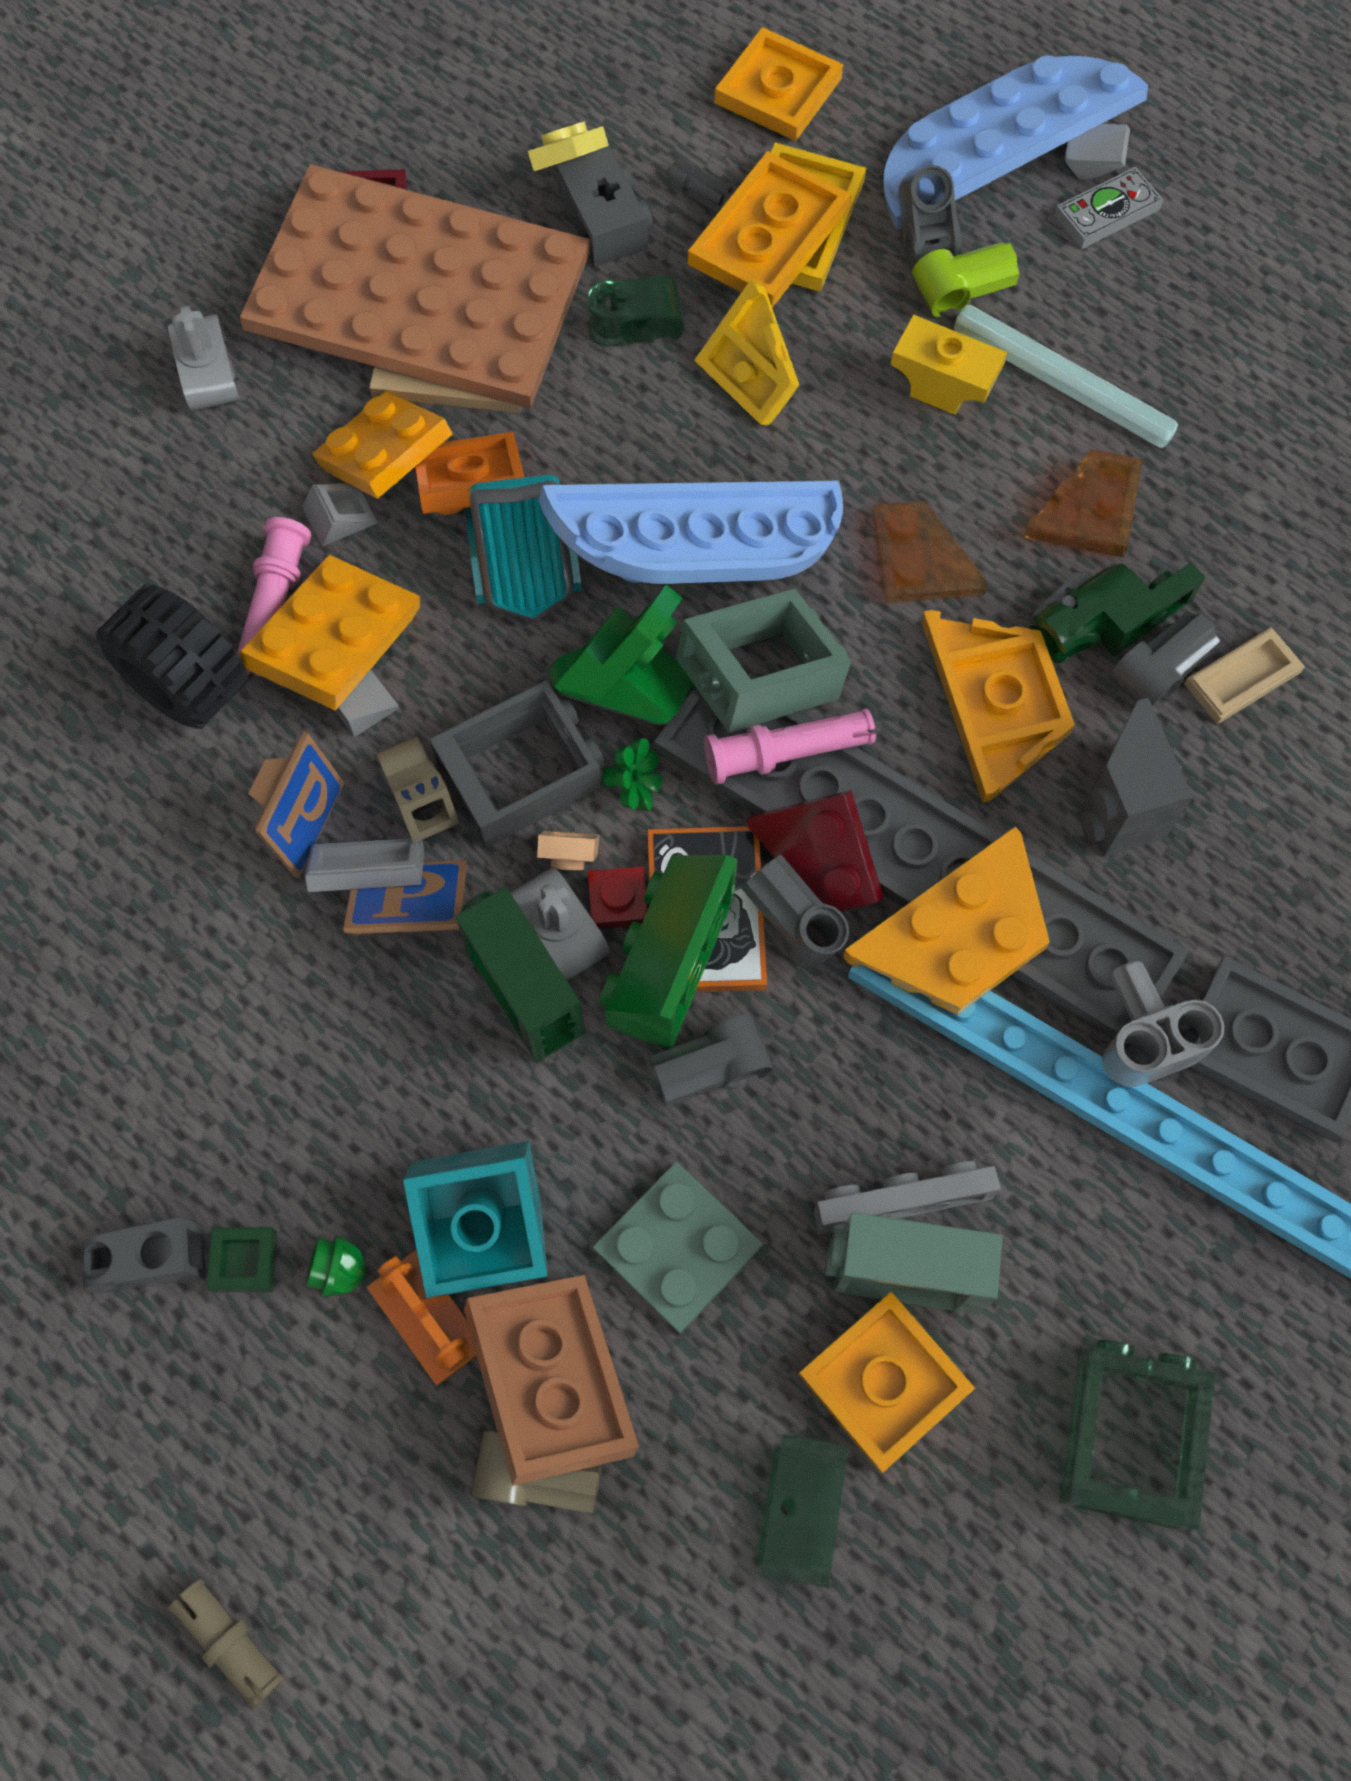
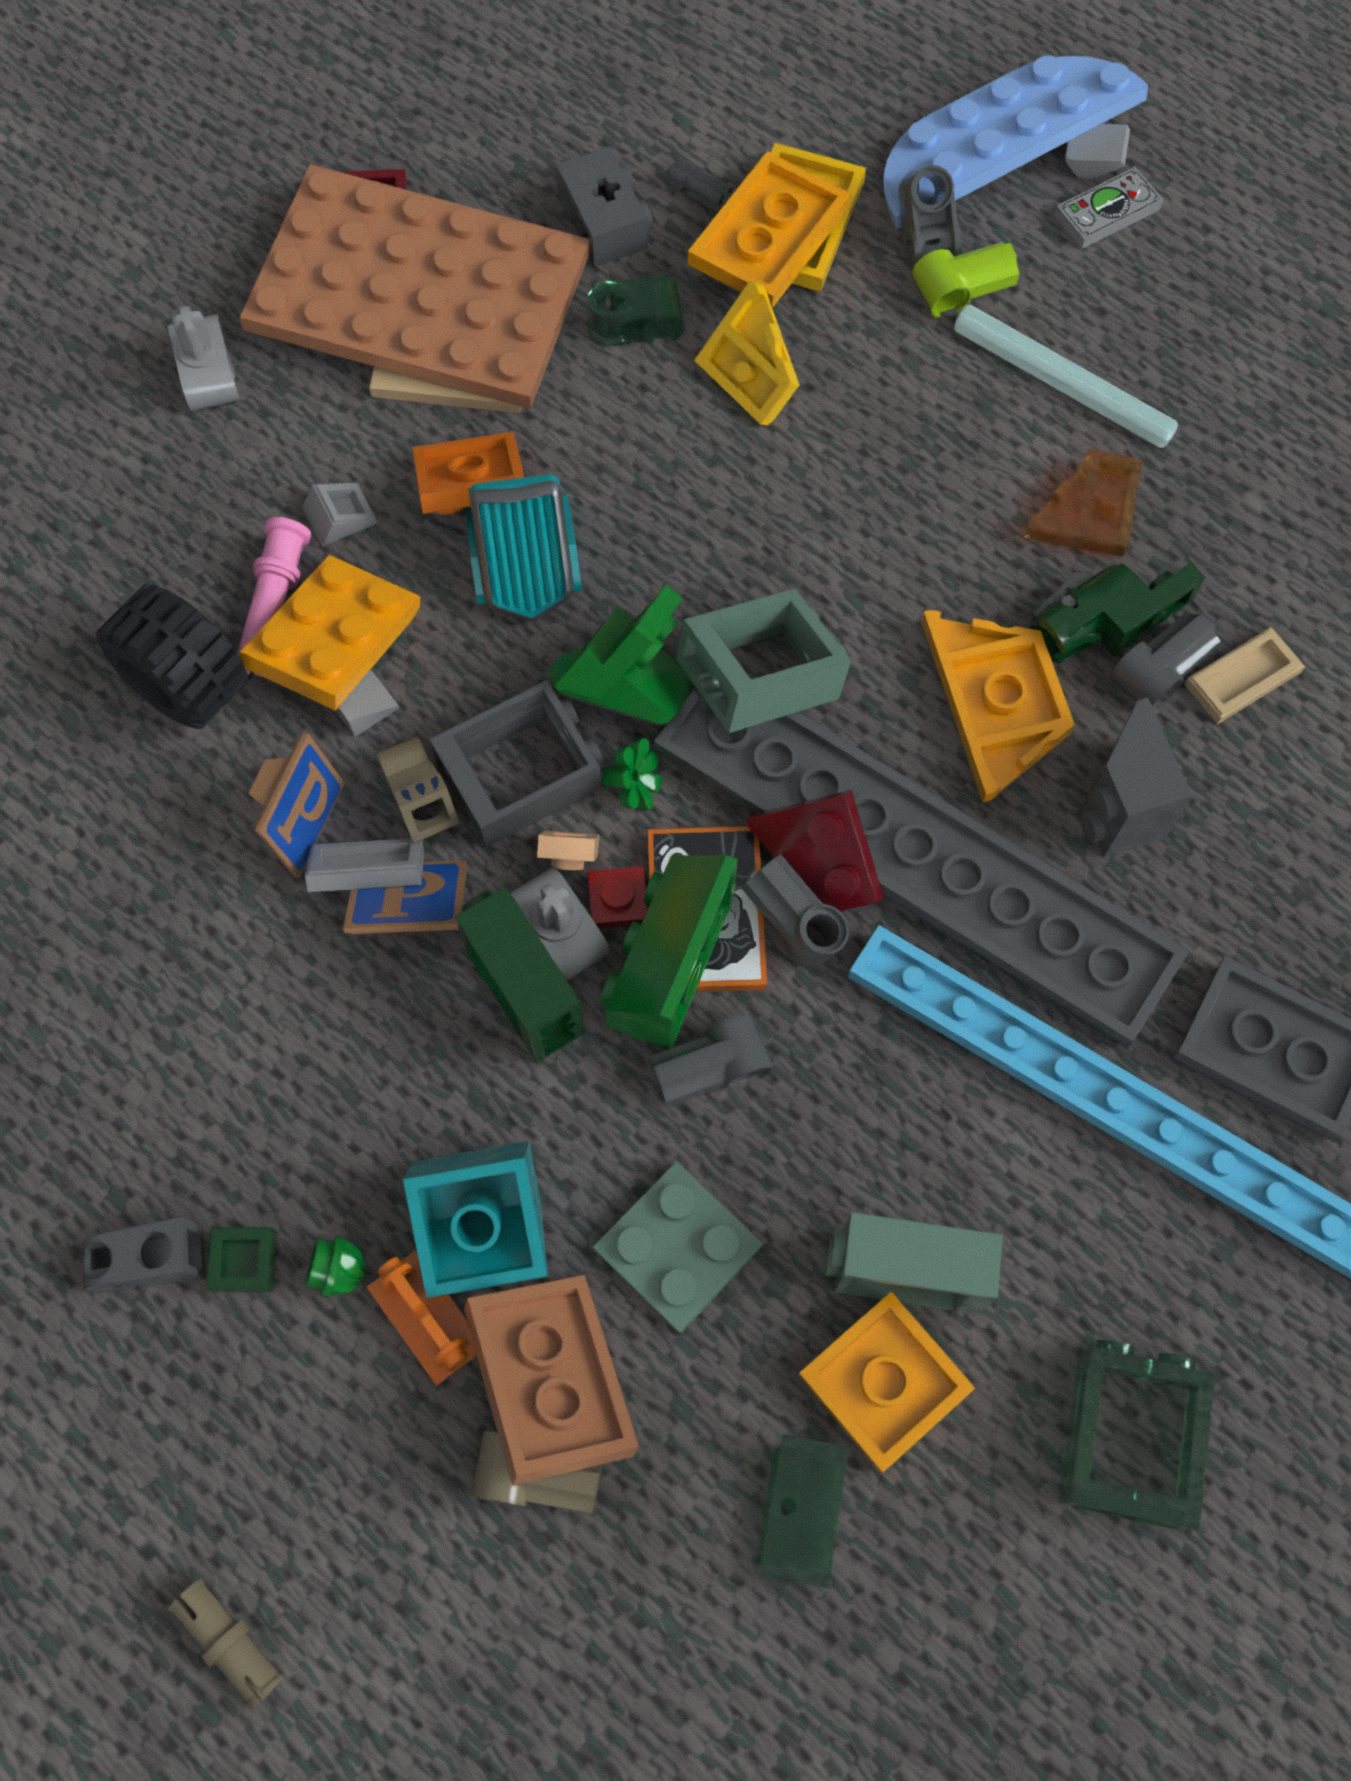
light orange plate [312,391,452,499] -> none
light yellow plate [528,121,609,171] -> none
light blue plate [538,481,843,584] -> none
bright pink pin [704,709,876,785] -> none
light orange plate [715,27,843,141] -> none
light grey plate [814,1161,1001,1235] -> none
light orange wing [843,826,1050,1015] -> none
clear orange wing [872,501,988,603] -> none
yellow brick [891,315,1007,415] -> none
light grey beam [1102,961,1225,1087] -> none

